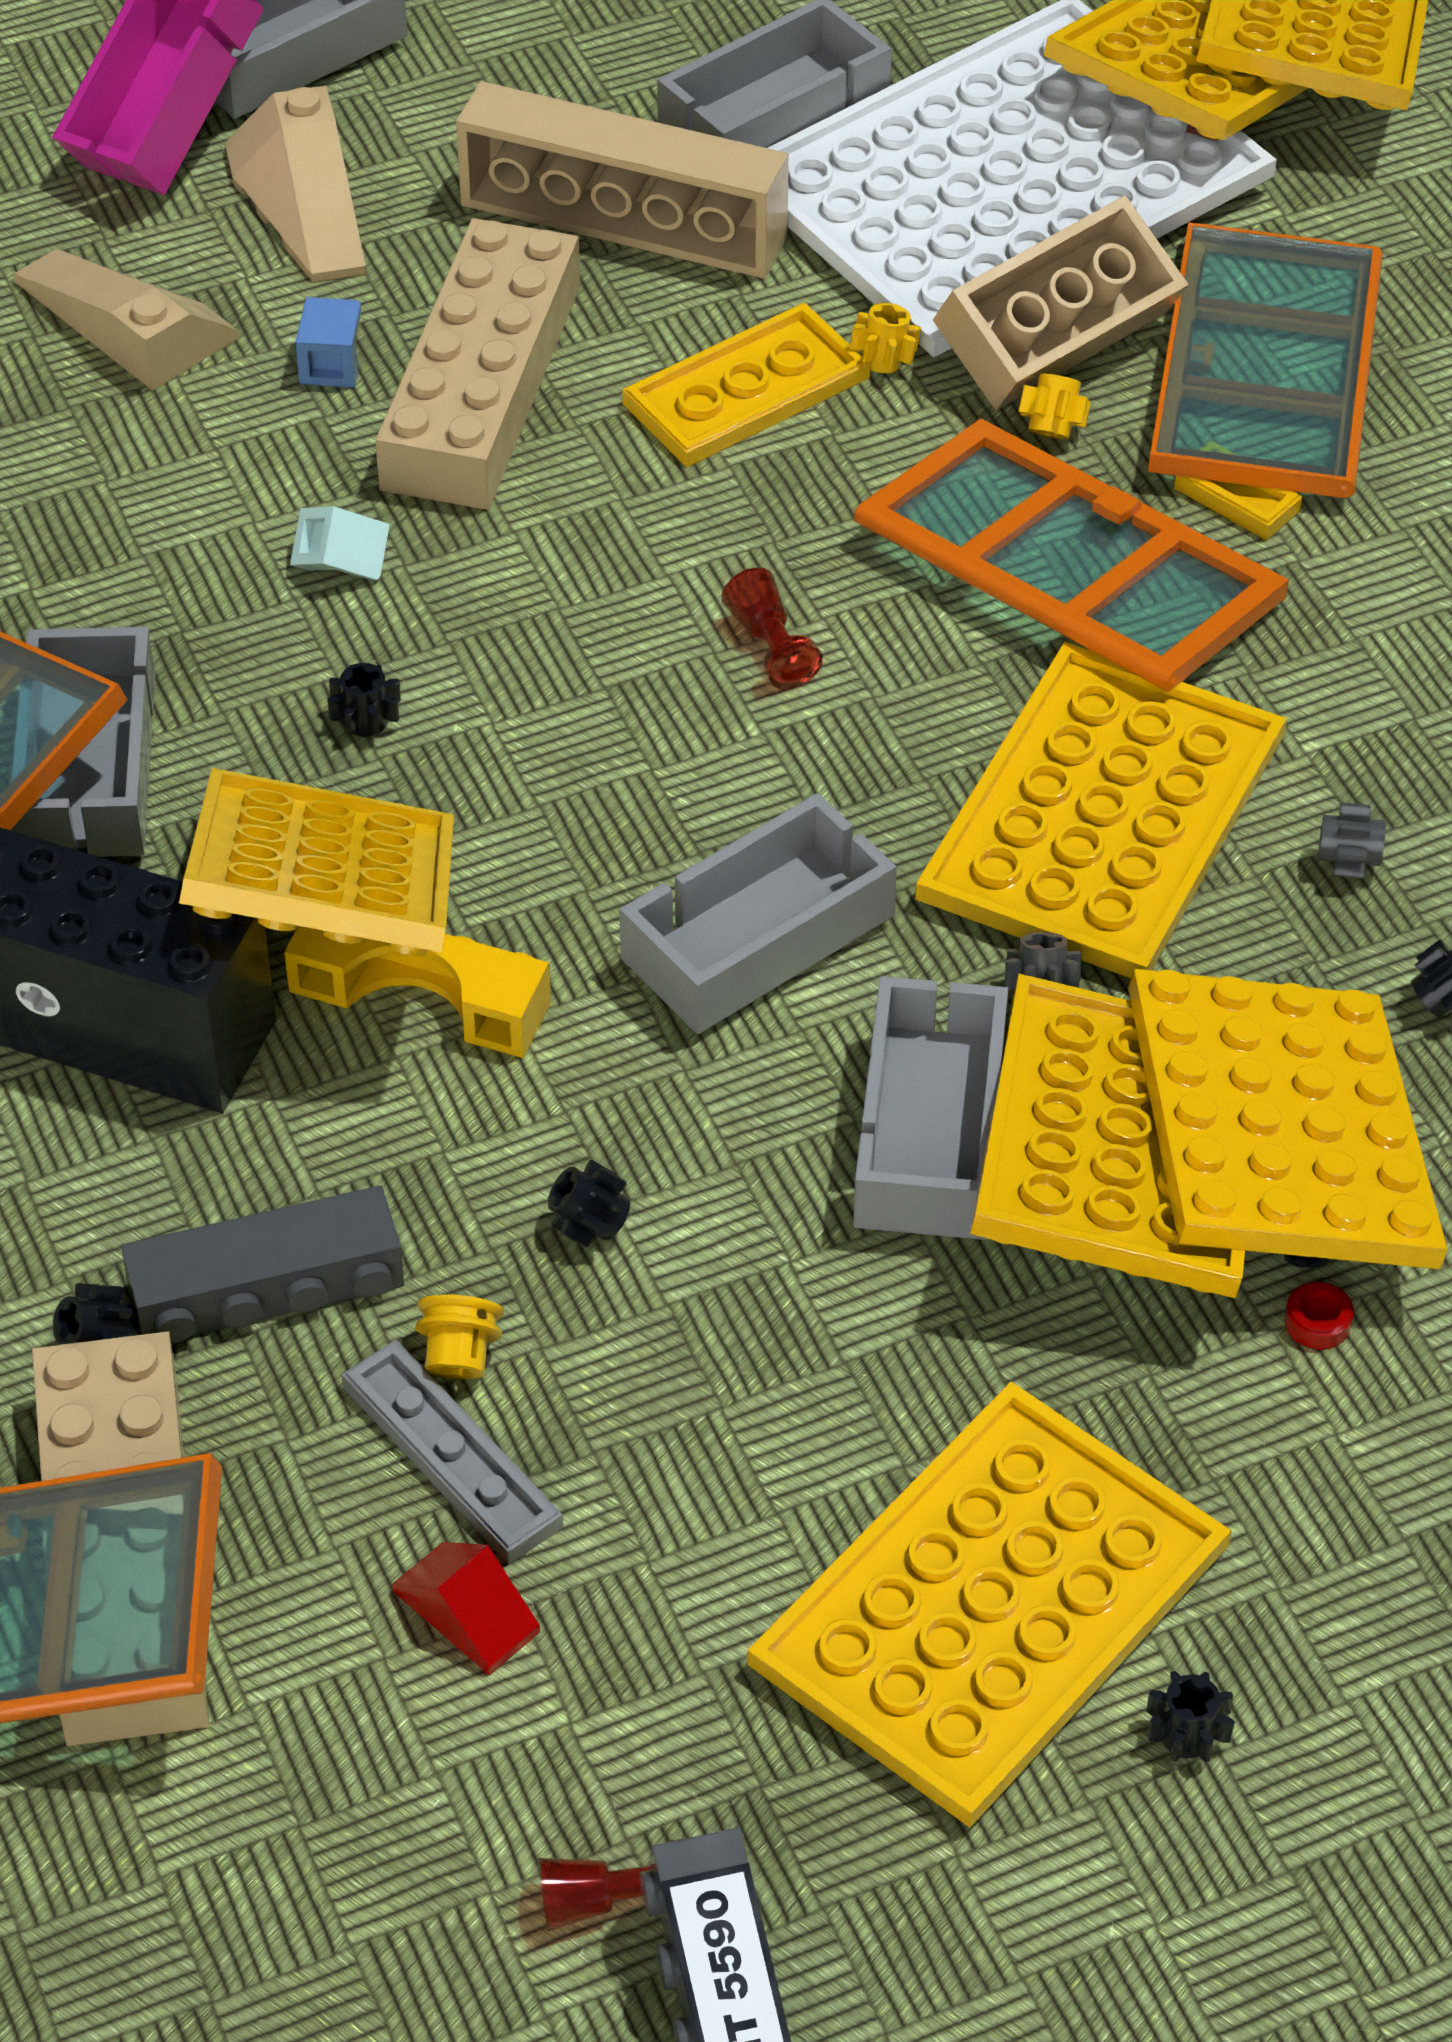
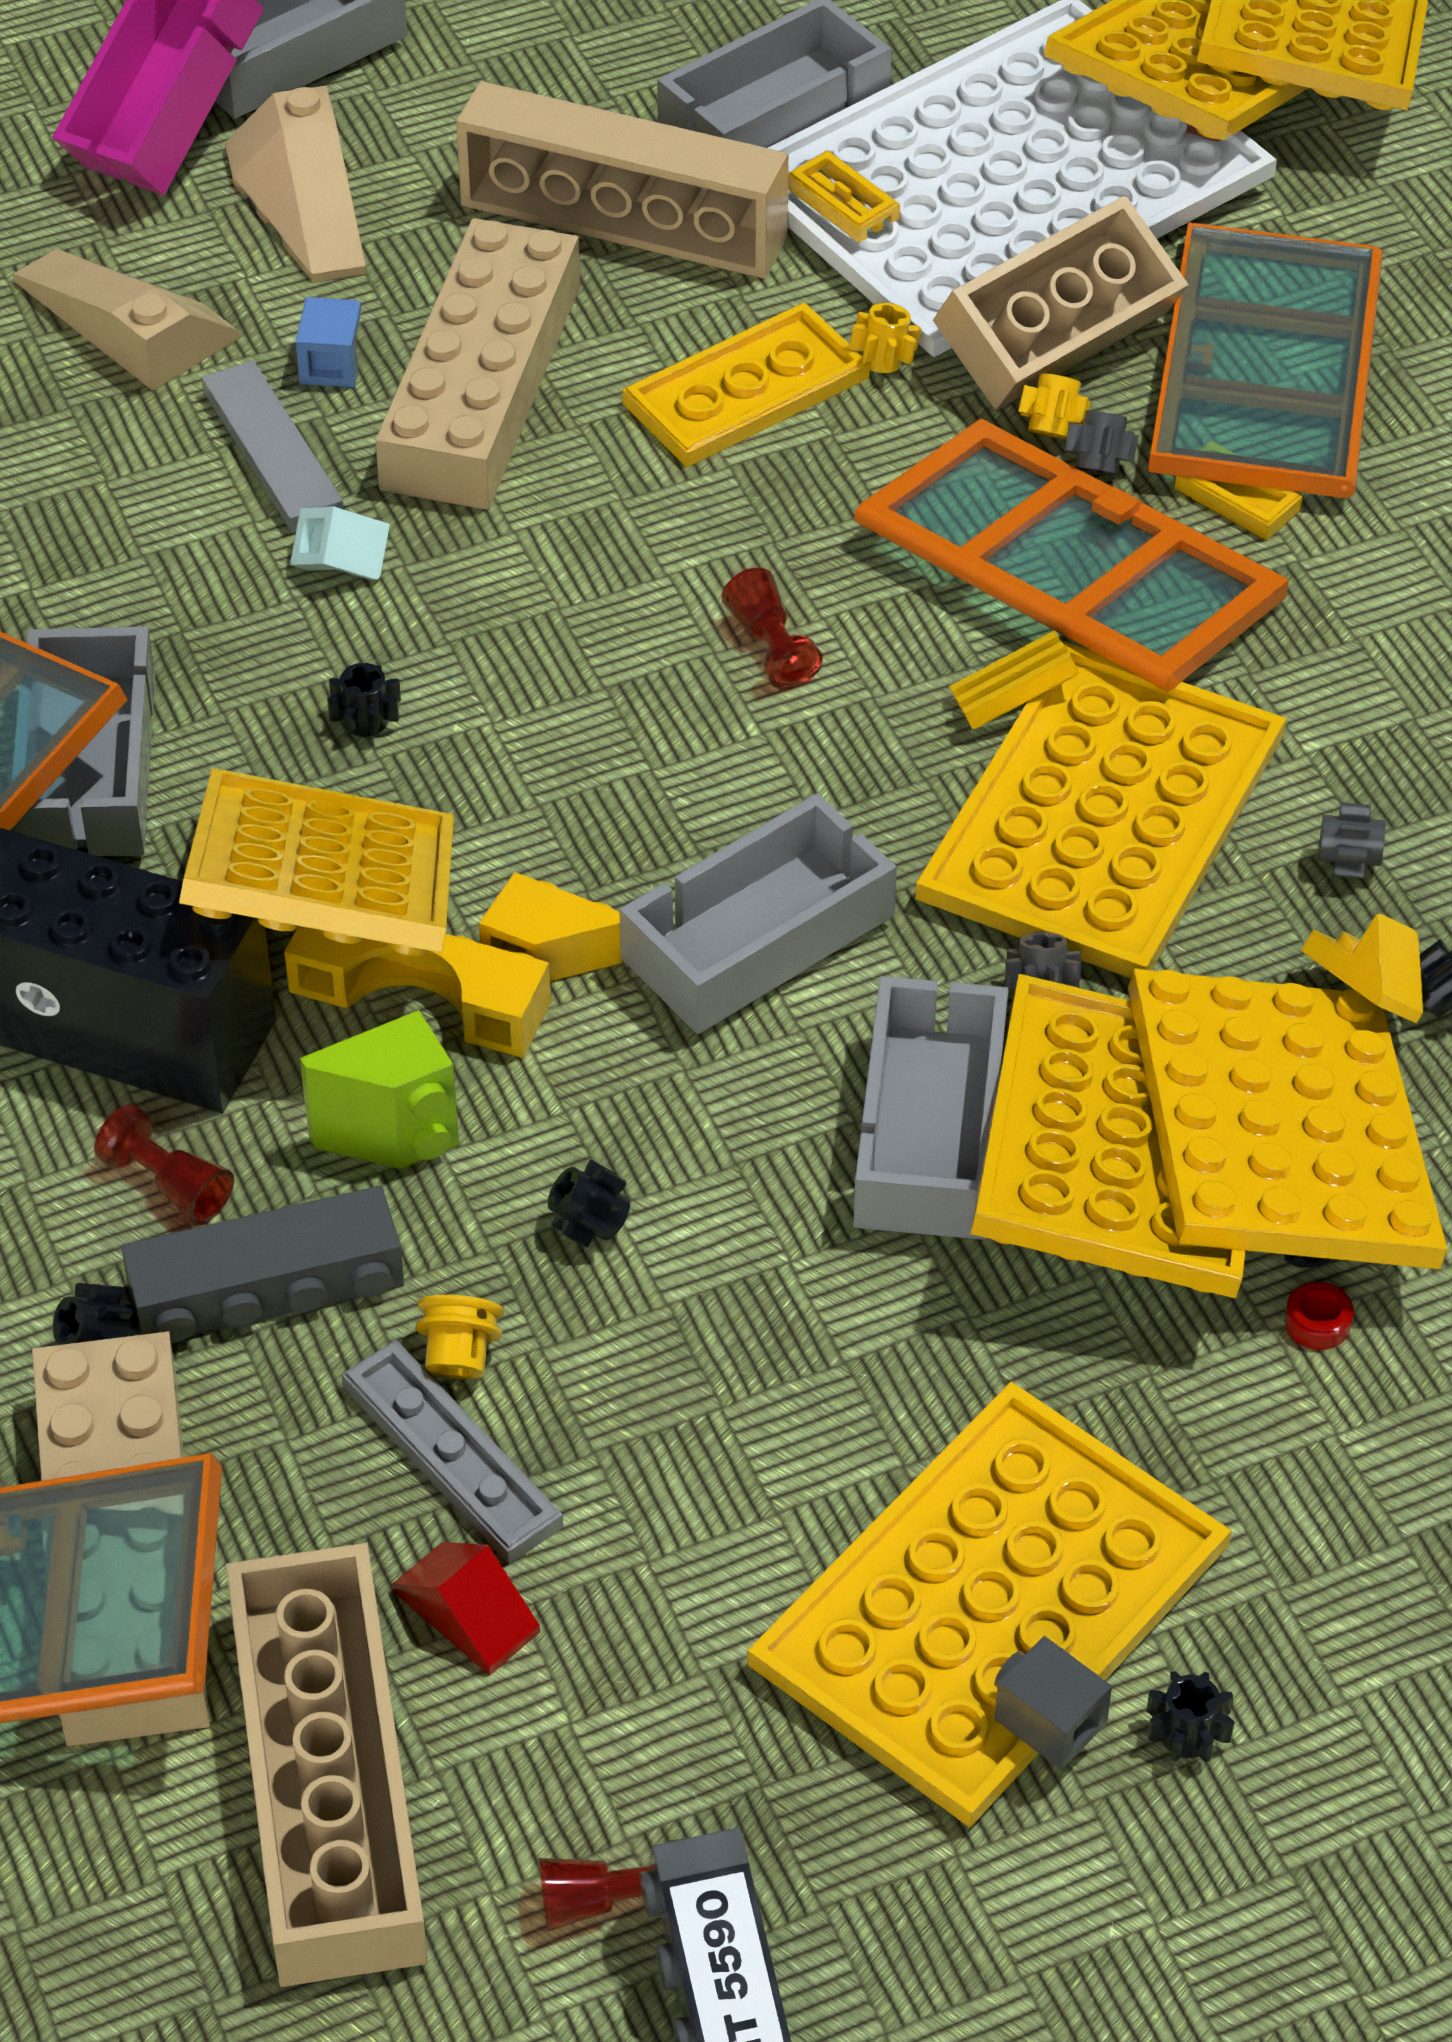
none -> clear red piece [94,1104,235,1226]
none -> light grey tile [201,360,344,533]
none -> tan brick [226,1543,428,1987]
none -> lime slope [300,1010,459,1169]
none -> yellow slope [479,872,623,982]
none -> yellow tile [788,150,900,243]
none -> yellow tile [949,630,1079,729]
none -> dark grey brick [994,1635,1112,1770]
none -> dark grey gear [1064,410,1138,475]
none -> yellow slope [1301,914,1423,1024]

